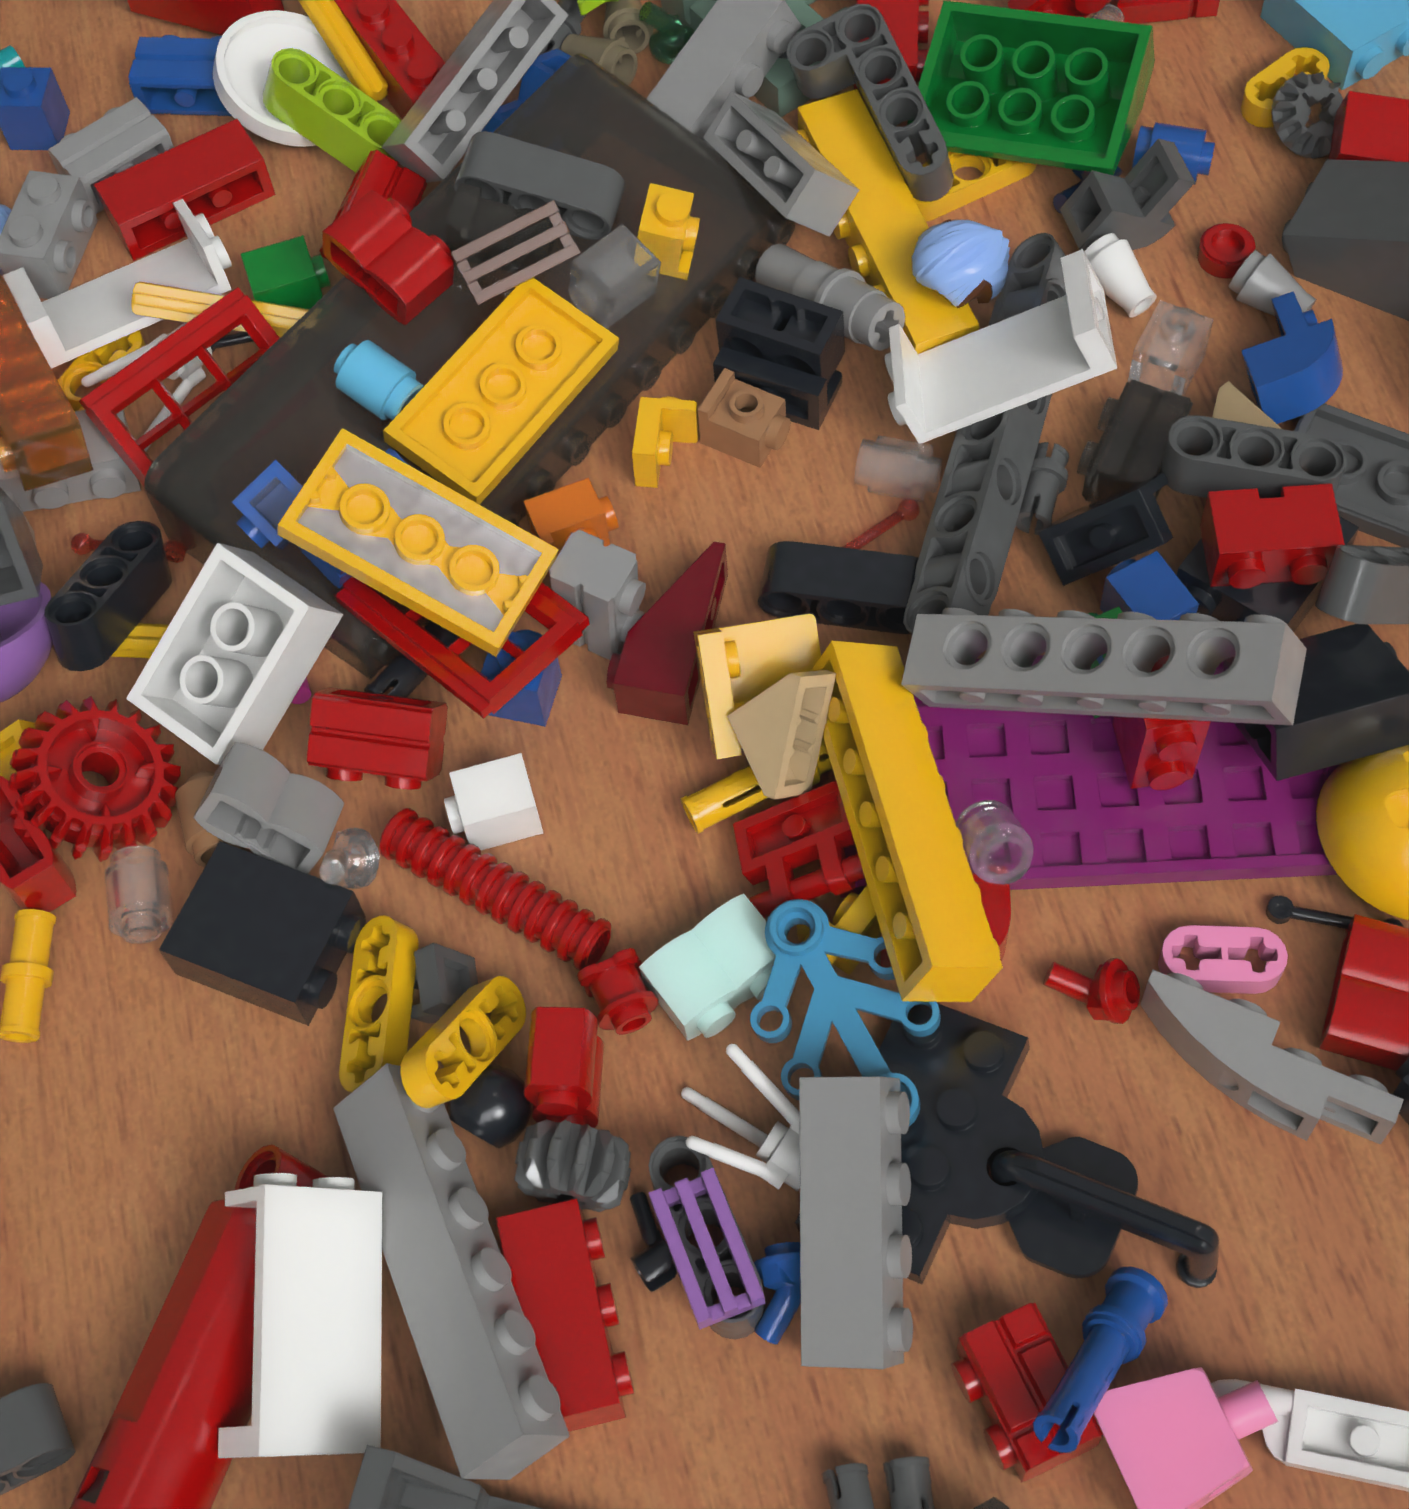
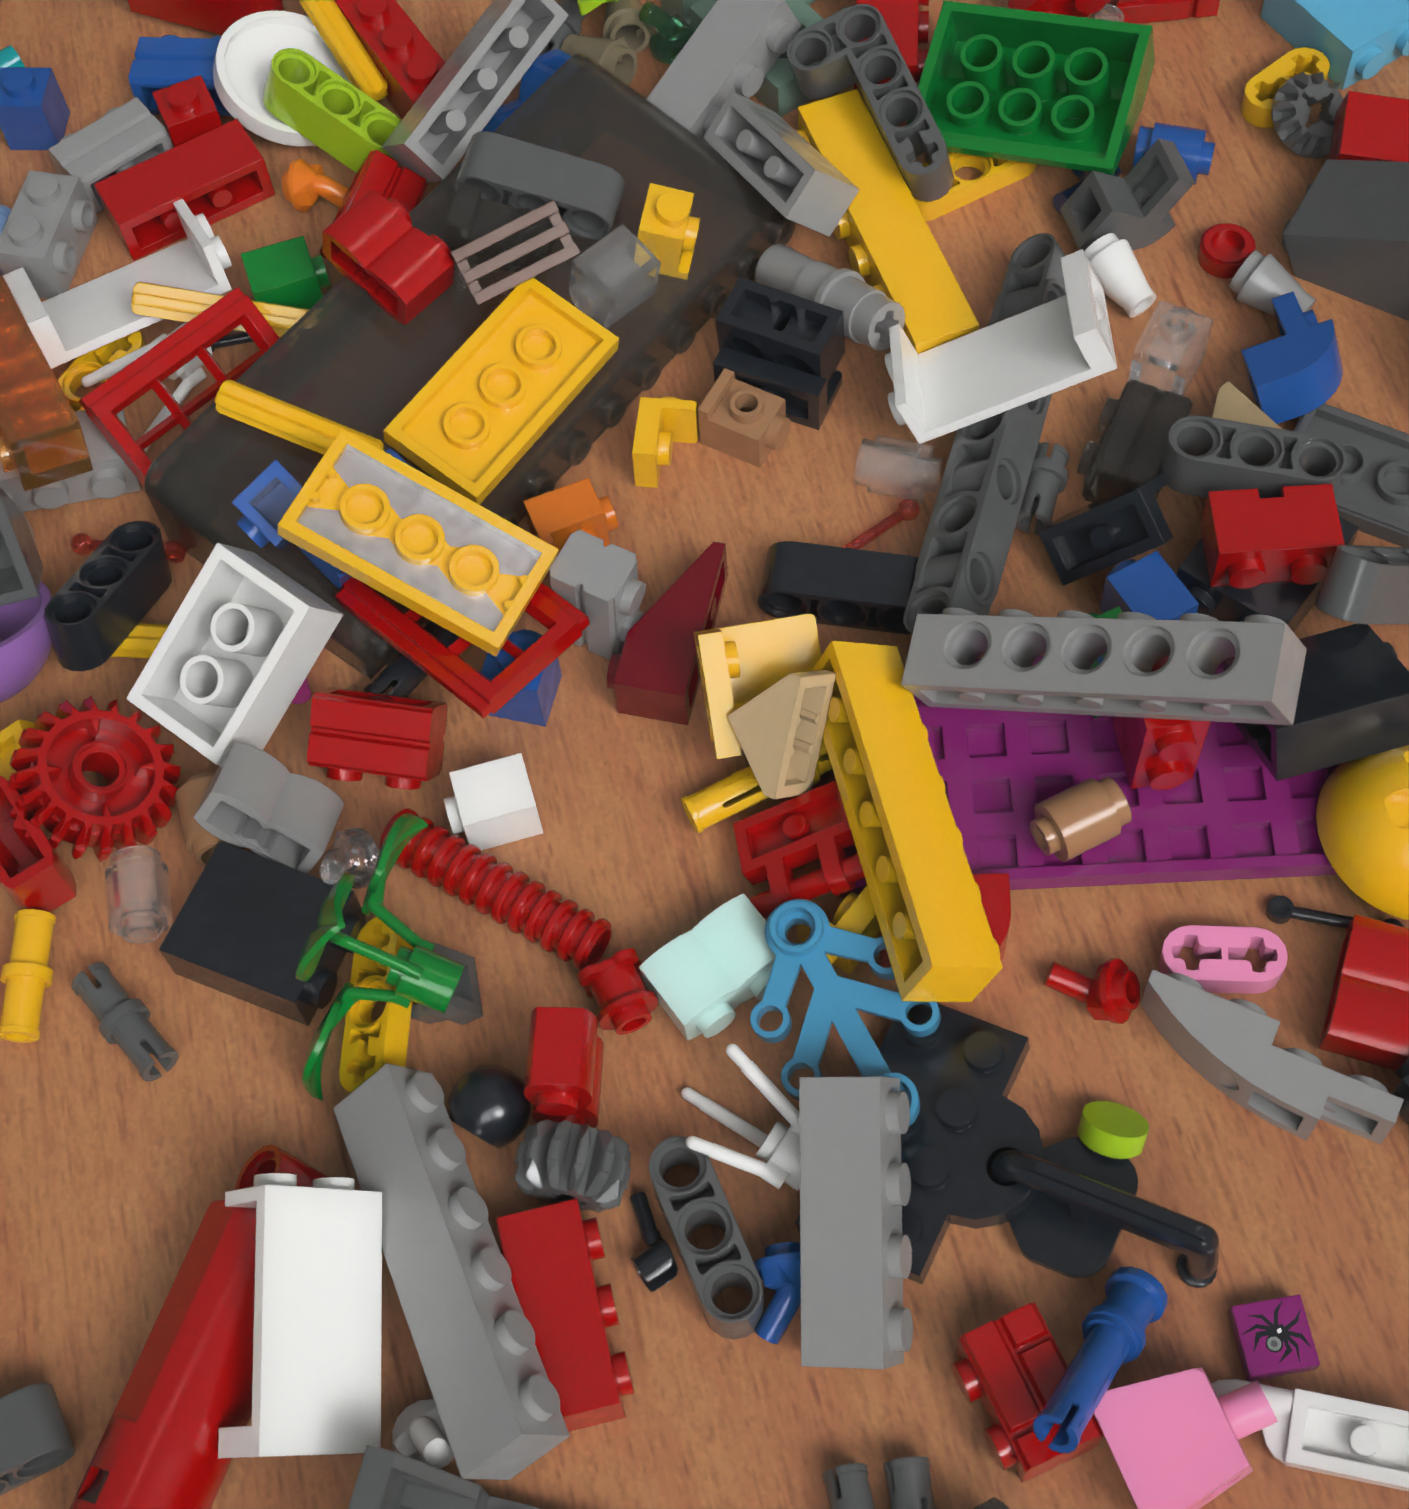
medium azure brick [334,340,424,420] -> none
yellow beam [400,976,526,1108] -> none
medium lavender tile [648,1168,765,1330] -> none
light blue hair [912,219,1010,308] -> none
clear brick [956,800,1034,884] -> none
none -> dark grey pin [71,962,178,1081]
none -> red brick [152,75,222,147]
none -> yellow axle [215,380,384,455]
none -> orange plate [282,159,348,212]
none -> green plant [295,813,465,1101]
none -> white plate [392,1399,454,1469]
none -> medium nougat brick [1030,777,1132,862]
none -> lime tile [1077,1101,1149,1159]
none -> magenta tile [1228,1294,1320,1381]

